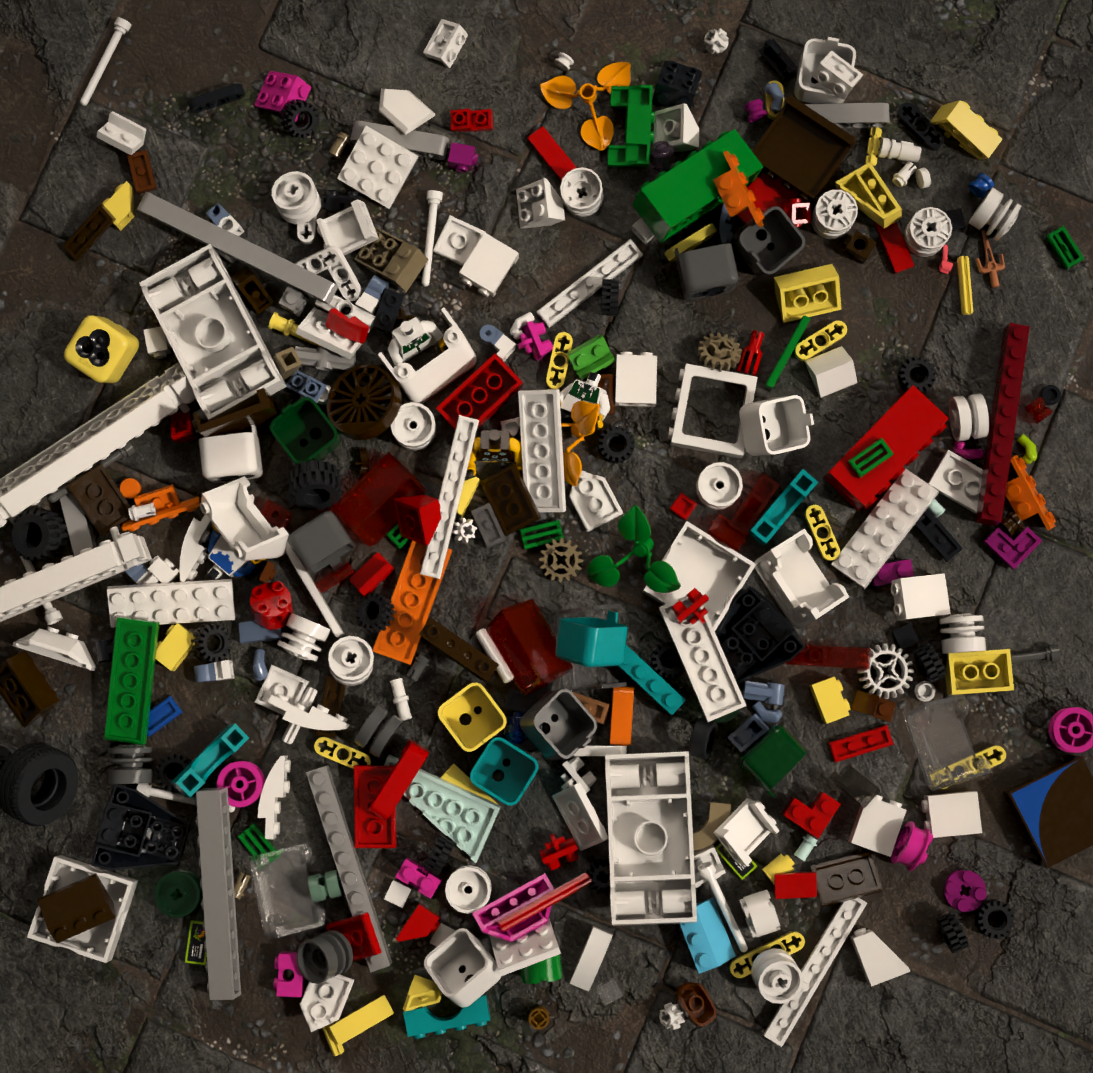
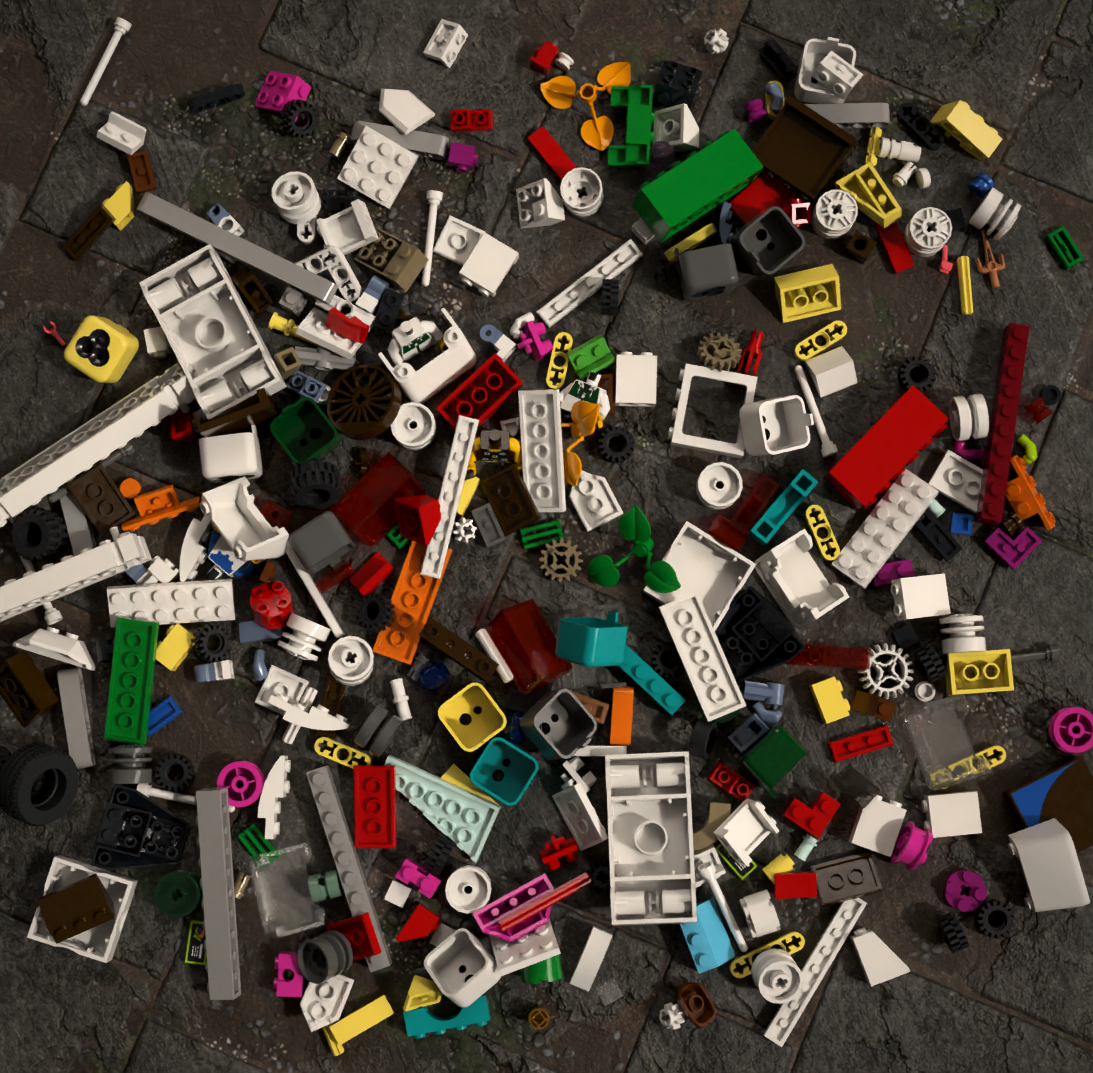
white pin [129,502,156,521] -> none
teal arch [171,723,249,798] -> none
red beam [368,739,429,821] -> none
red tile [669,492,697,521] -> none
red hips [671,588,709,625] -> none
orange bracket [713,151,764,227] -> none
green tile [764,316,811,391] -> none
green tile [848,438,894,478] -> none
none -> coral hand [42,320,66,347]
none -> light grey beam [58,667,95,769]
none -> clear blue head [419,661,450,691]
none -> red brick [530,41,559,76]
none -> red slope [707,761,755,802]
none -> white piece [794,365,838,458]
none -> blue plate [949,512,973,536]
none -> white windscreen [1008,818,1090,912]

